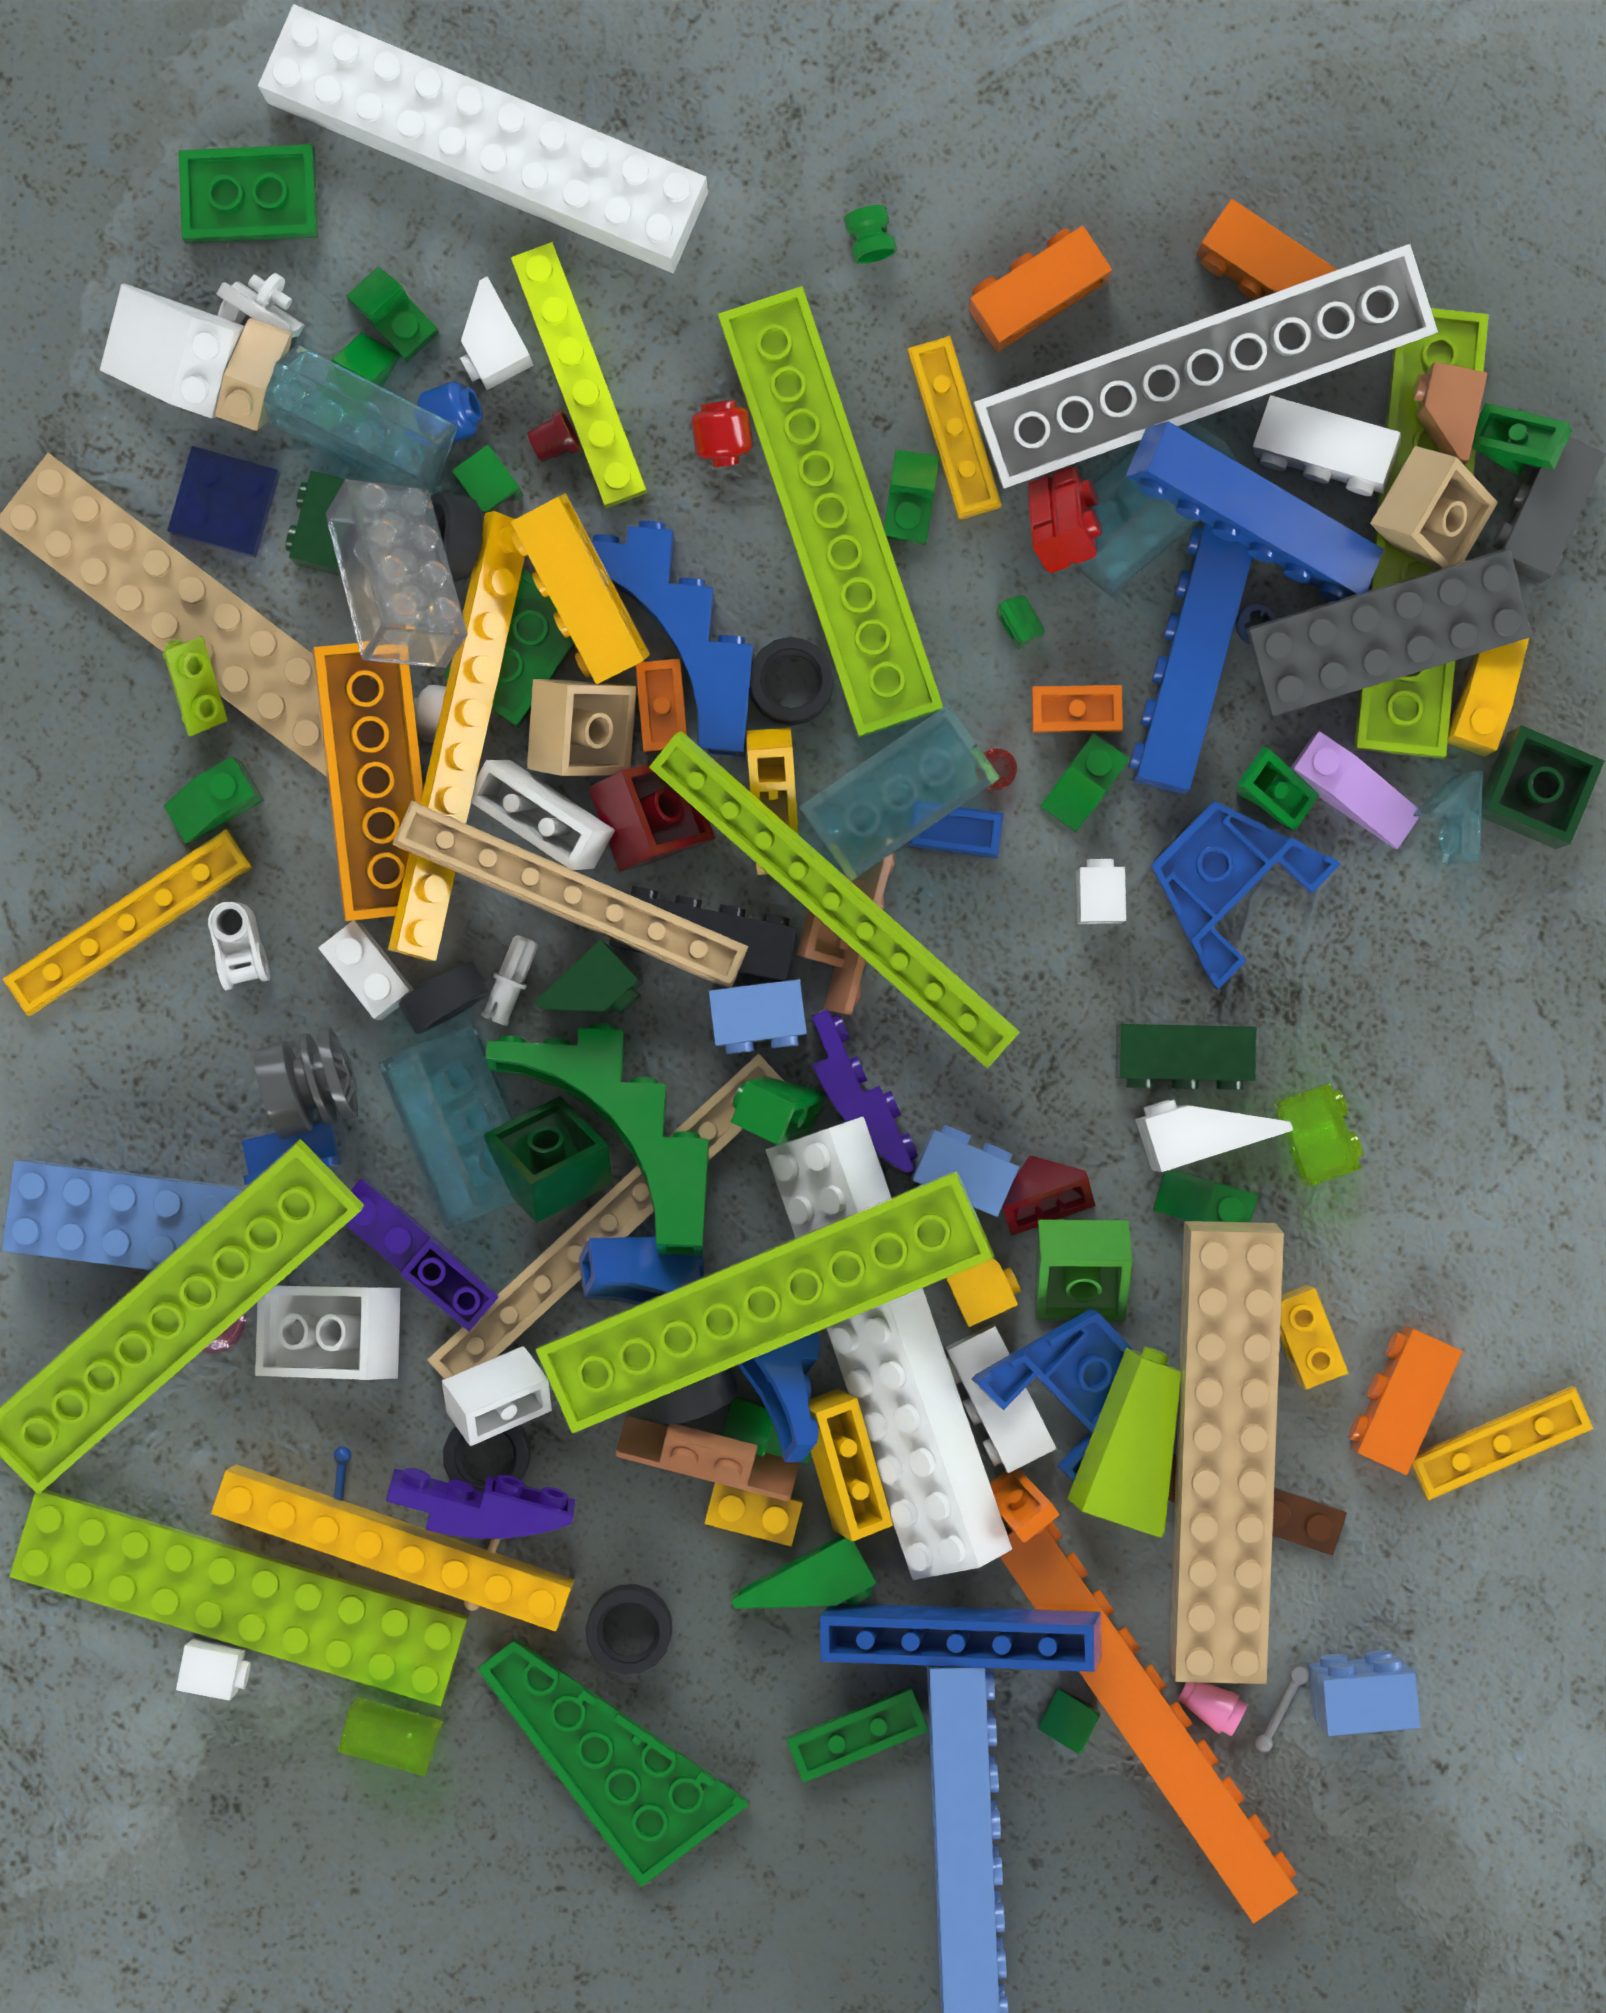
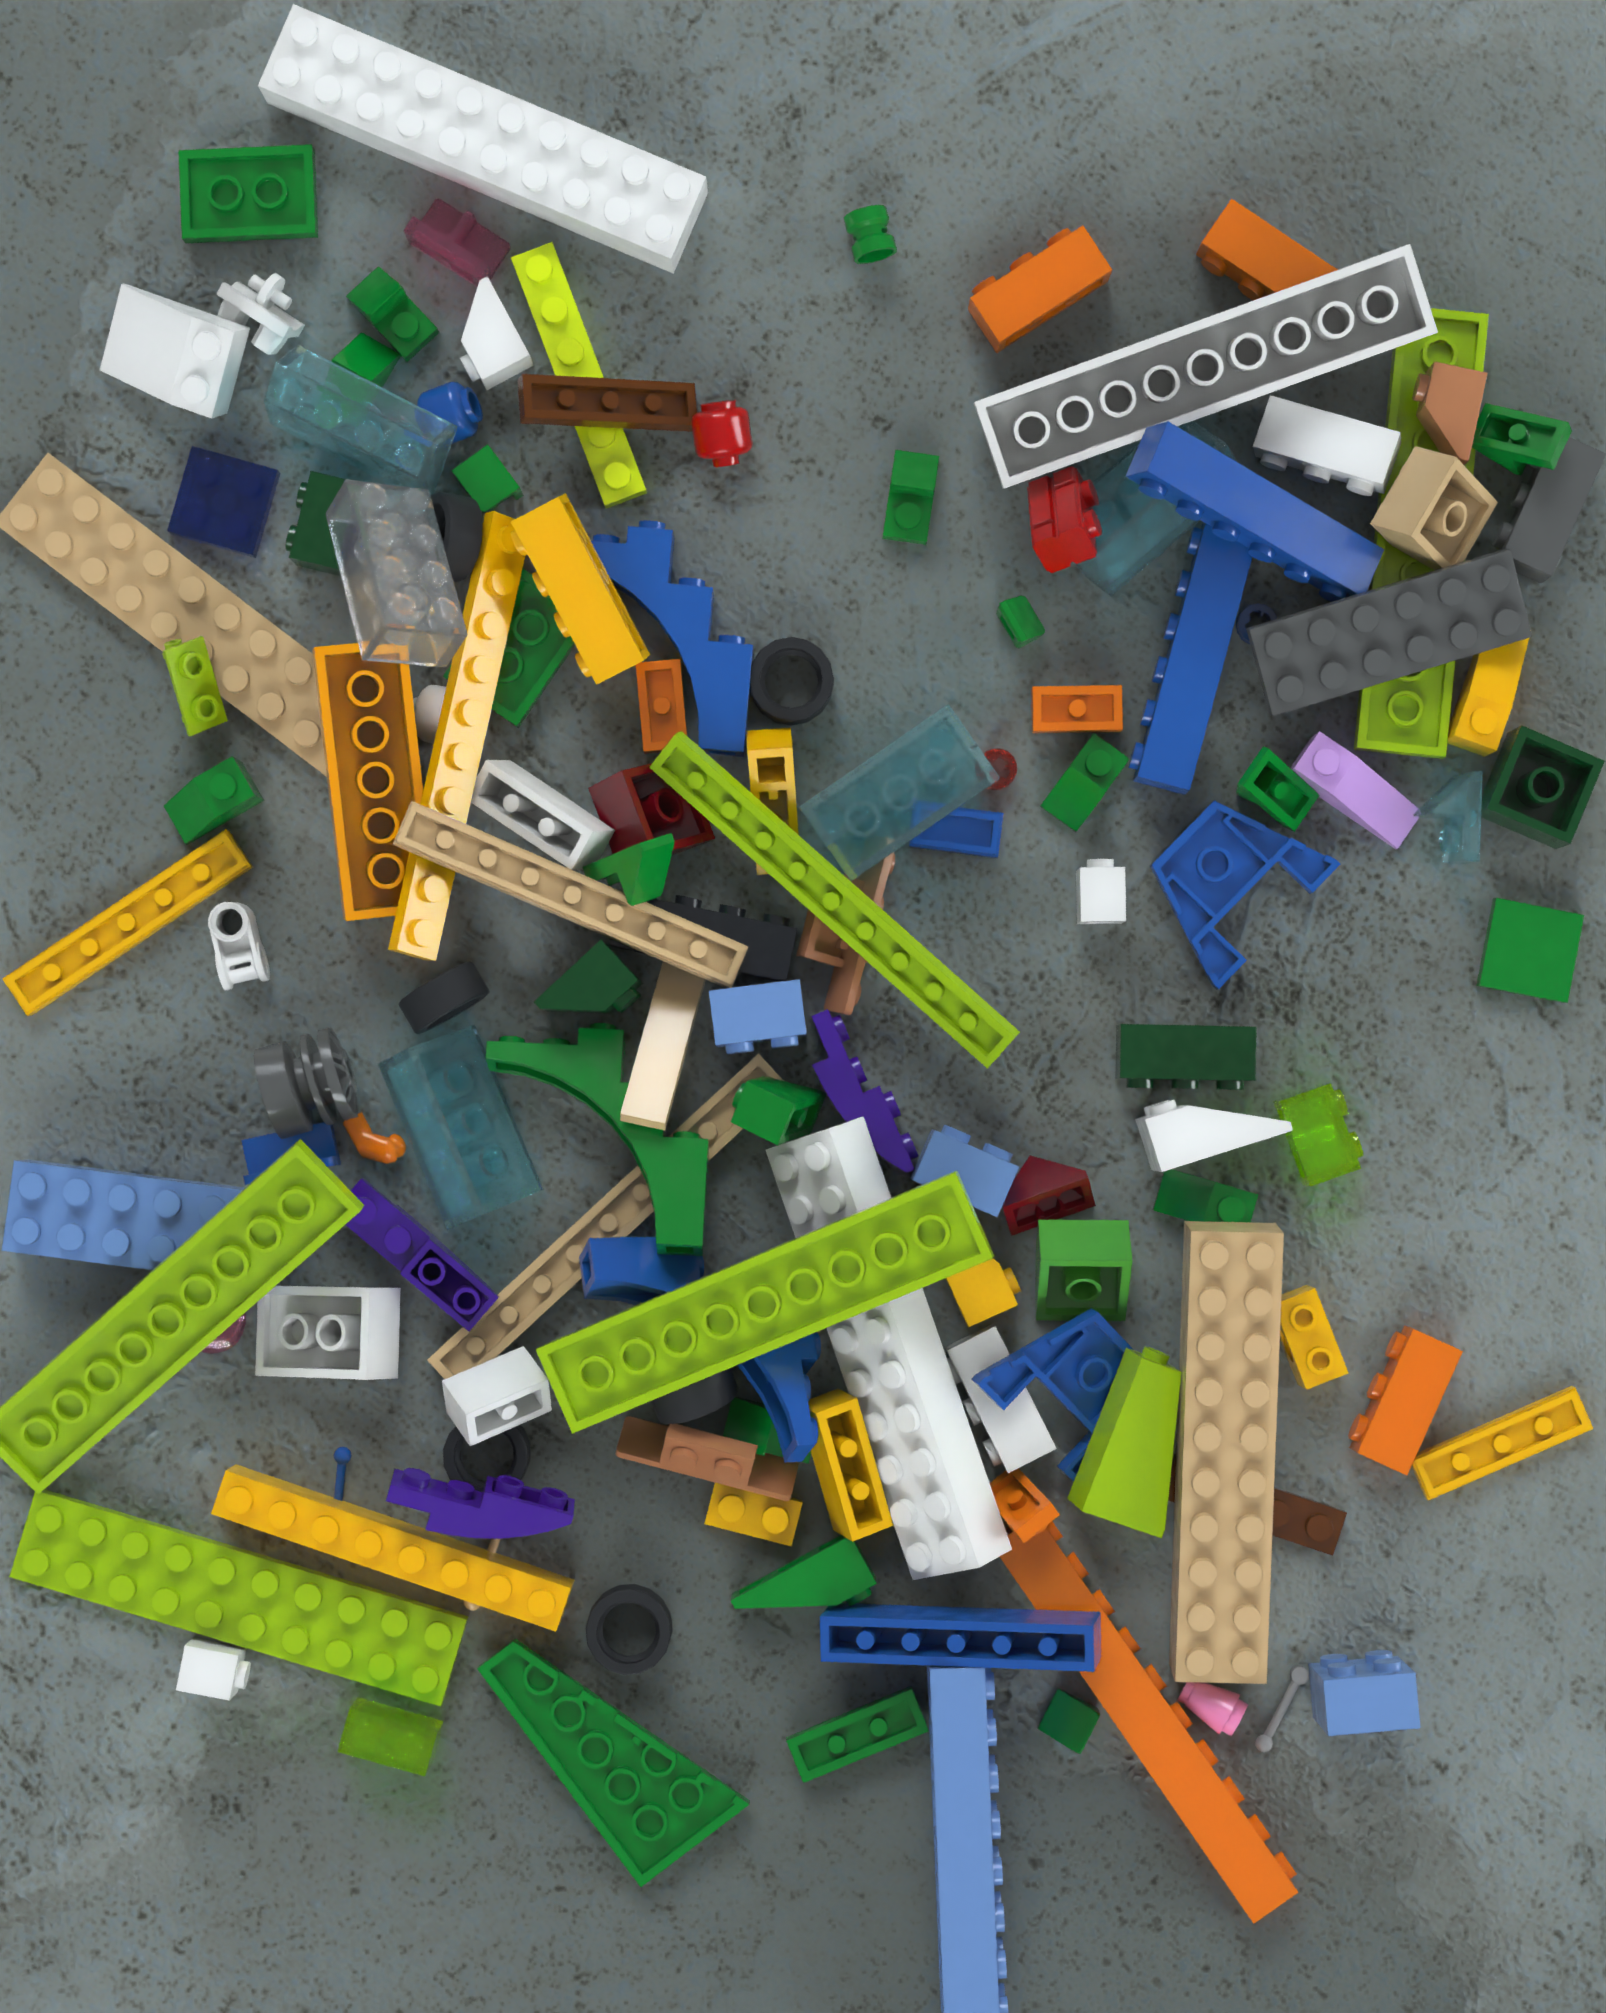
tan slope [215,318,293,431] -> none
white brick [318,920,414,1021] -> none
white axle [481,935,538,1026] -> none
dark green slope [483,1096,613,1223] -> none
dark red piece [527,409,581,463] -> none
tan slope [527,679,637,776] -> none
lime plate [718,286,944,738] -> none
yellow tile [907,336,1002,521] -> none
none -> orange arm [342,1112,406,1164]
none -> clear pink panel [404,198,510,287]
none -> reddish brown plate [518,374,697,432]
none -> green slope [582,833,675,906]
none -> tile [620,961,706,1130]
none -> green tile [1476,898,1584,1003]

